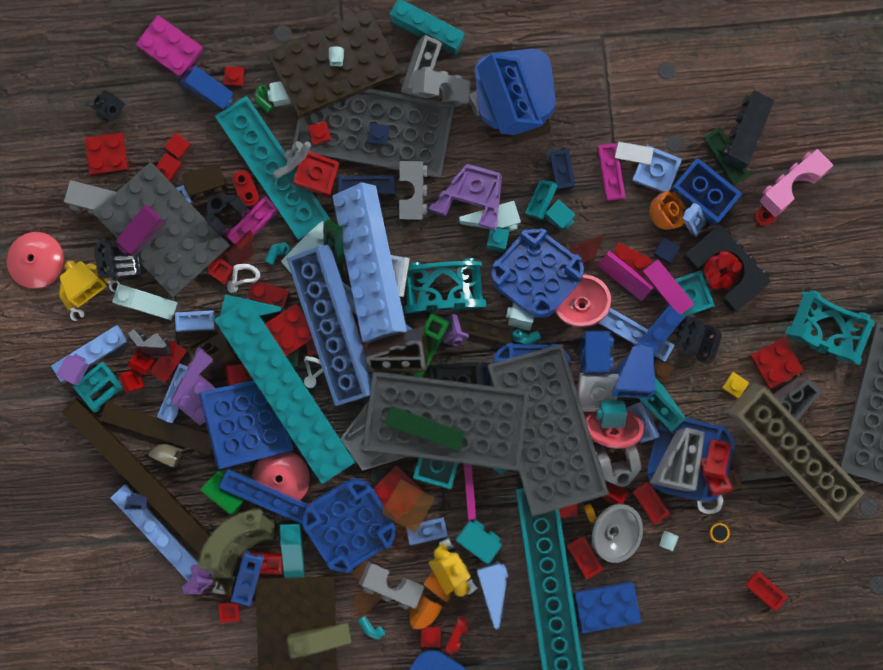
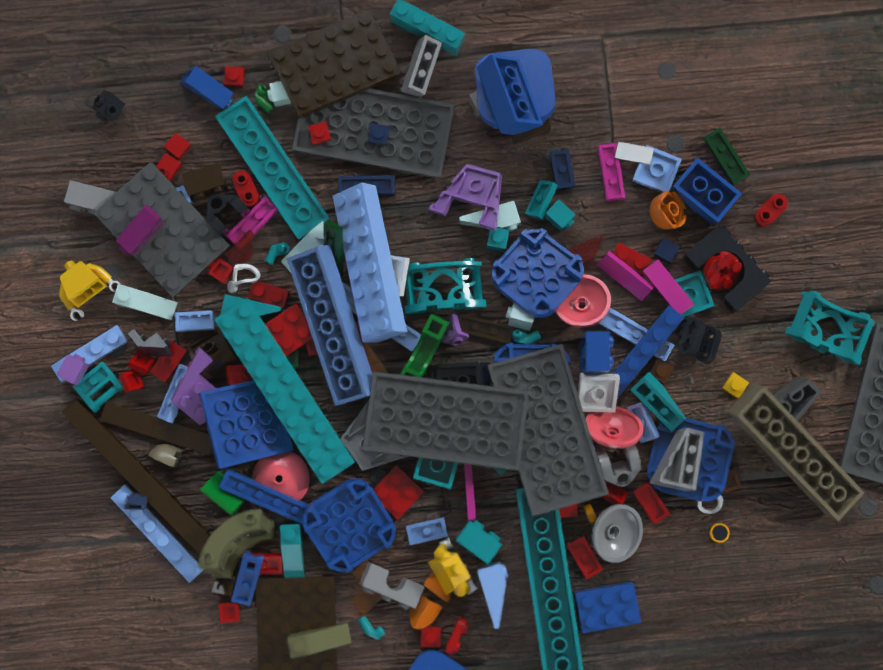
coral dish [6,232,64,289] -> none
red plate [85,132,129,176] -> none
black piece [94,241,142,281] -> none
dark pink plate [135,15,204,79] -> none
medium lavender bracket [182,564,213,594] -> none
light grey piece [273,141,311,178] -> none
red plate [292,151,339,197] -> none
white piece [304,356,324,389] -> none
light aqua hose [329,47,344,66] -> none
dark brown wedge [366,326,429,372] -> none
clear orange tile [381,479,435,533] -> none
dark green tile [385,406,466,451] -> none
light grey arch [399,161,427,219] -> none
light grey arch [412,67,470,106] -> none
teal brick [596,400,627,428] -> none
blue slope [612,345,655,398] -> none
light aqua hose [660,531,679,551] -> none
light blue plate [683,203,707,237] -> none
red plate [699,458,732,496] -> none
red plate [704,439,731,480] -> none
black brick [721,90,775,171] -> none
red plate [744,570,788,612] -> none
red plate [750,337,804,389] -> none
bright pink arch [760,149,833,217] -> none

